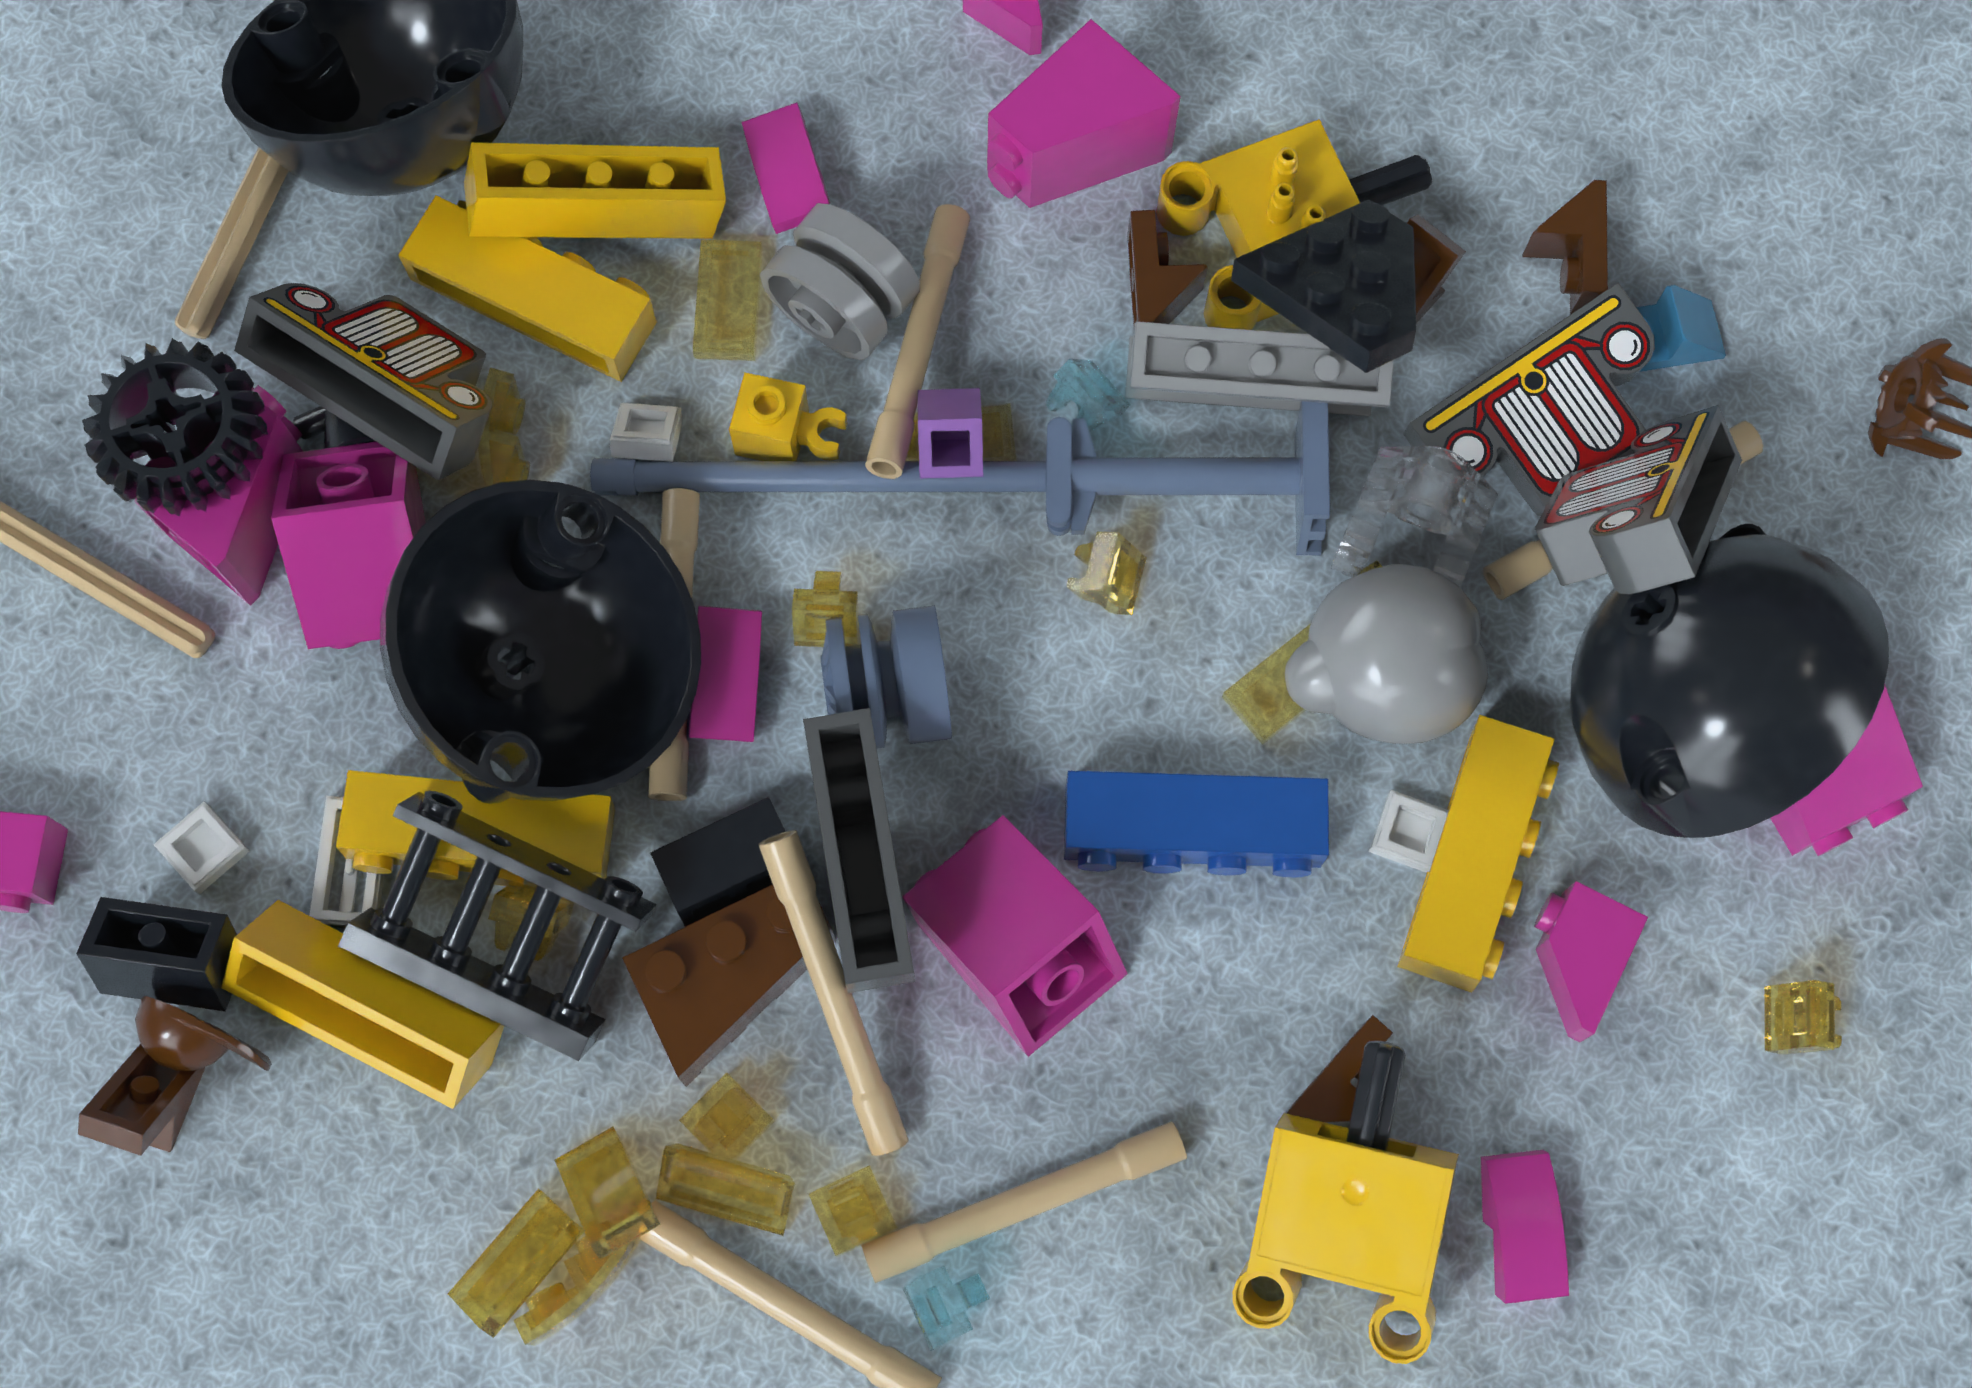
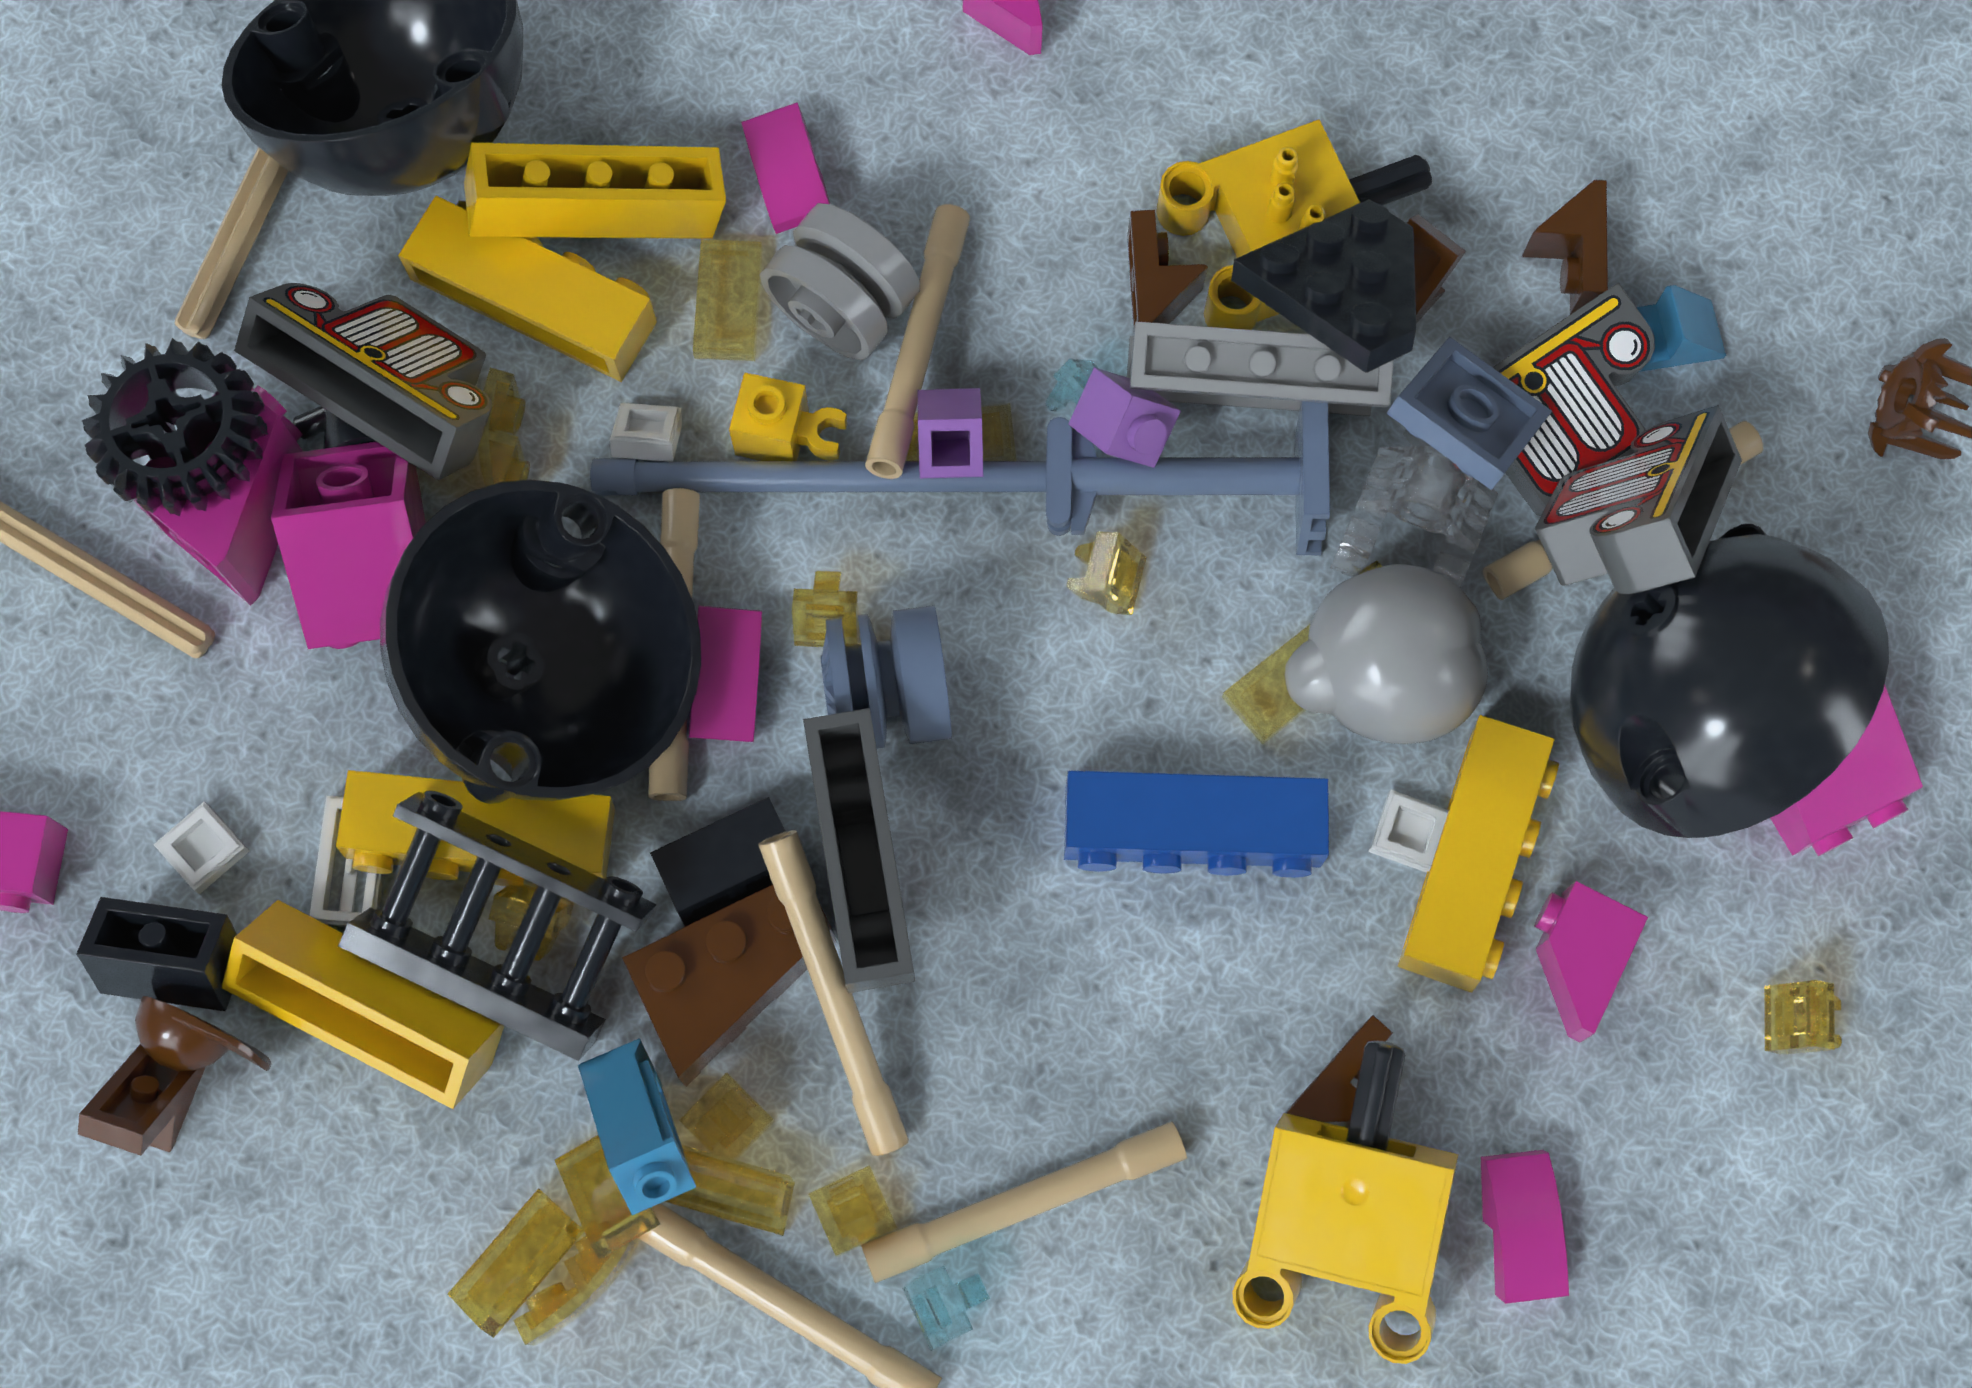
dark pink slope [902,815,1128,1057] -> none
dark pink slope [987,19,1181,208] -> none
none -> dark azure window [578,1038,696,1216]
none -> medium lavender brick [1068,367,1181,468]
none -> sand blue plate [1387,336,1552,490]

